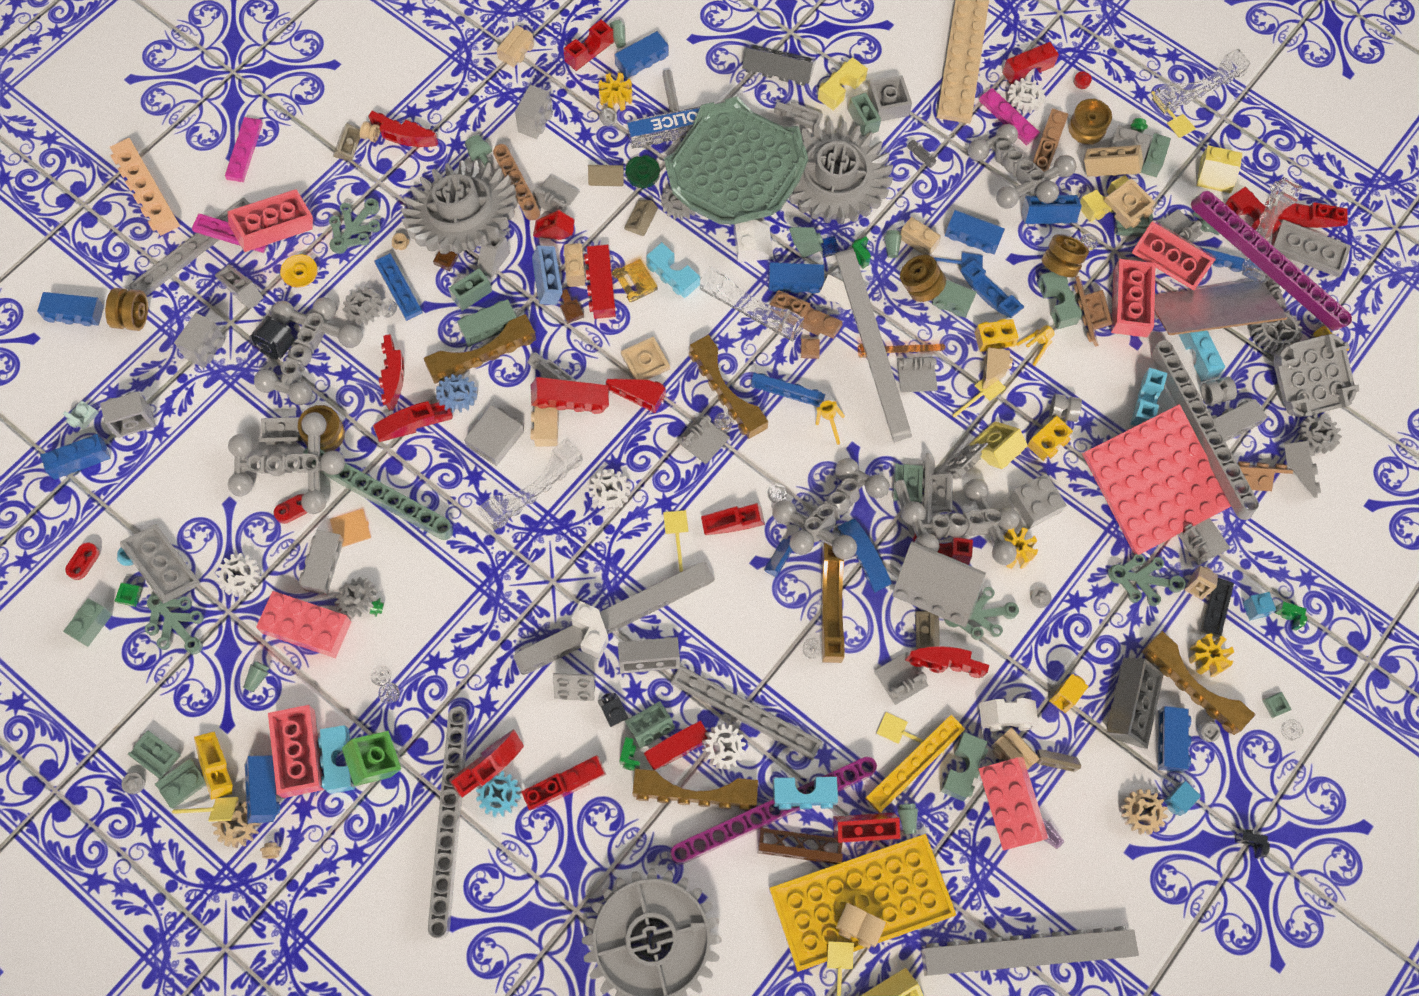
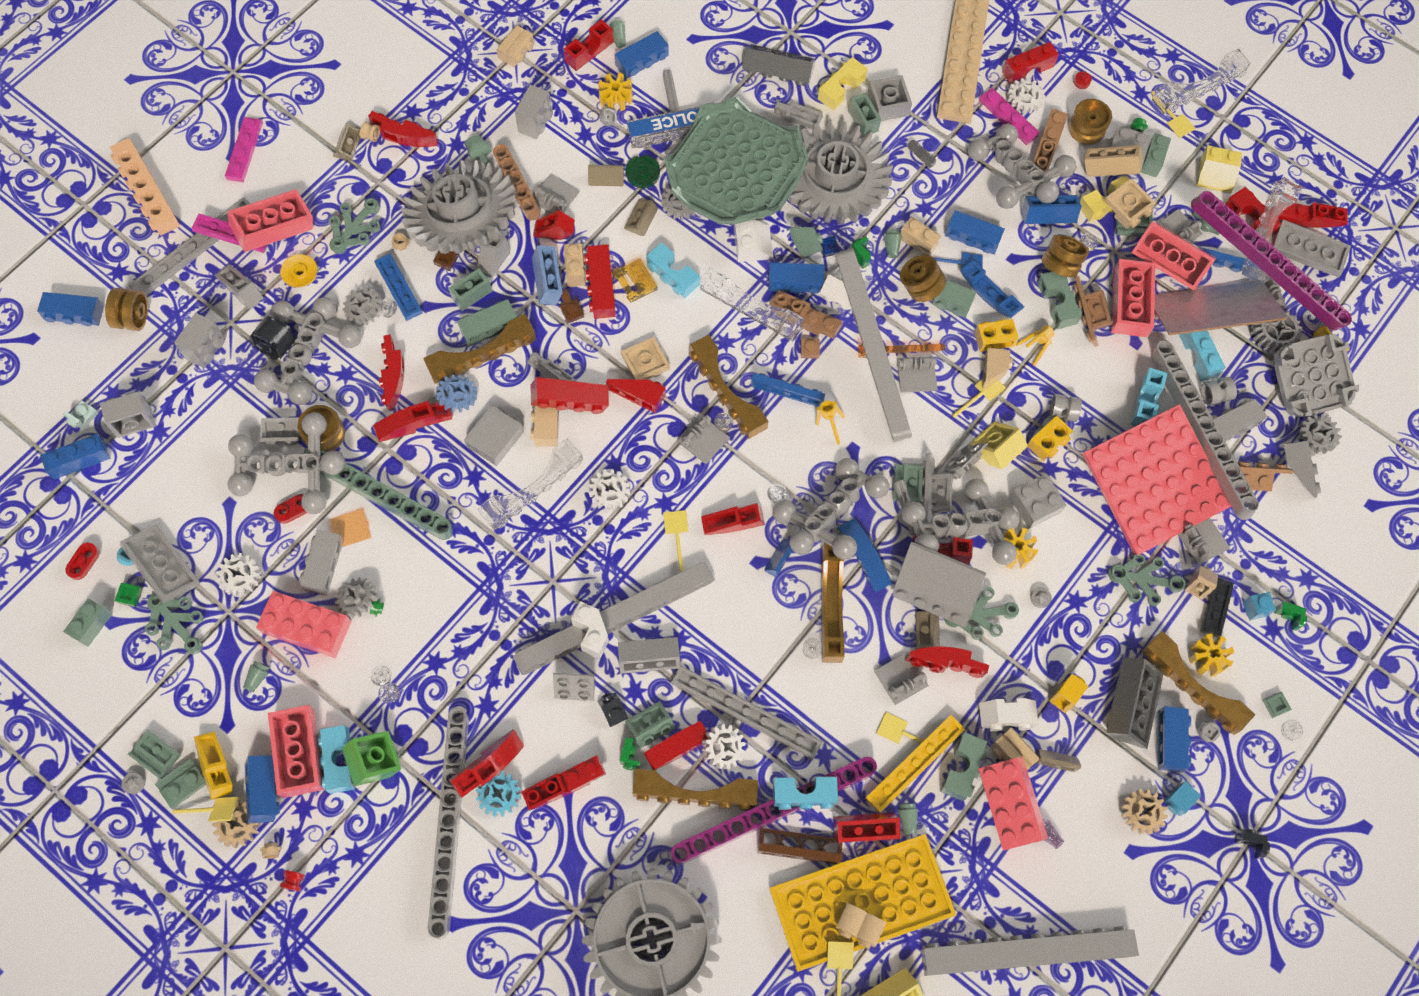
none -> red wheel [279,870,305,892]

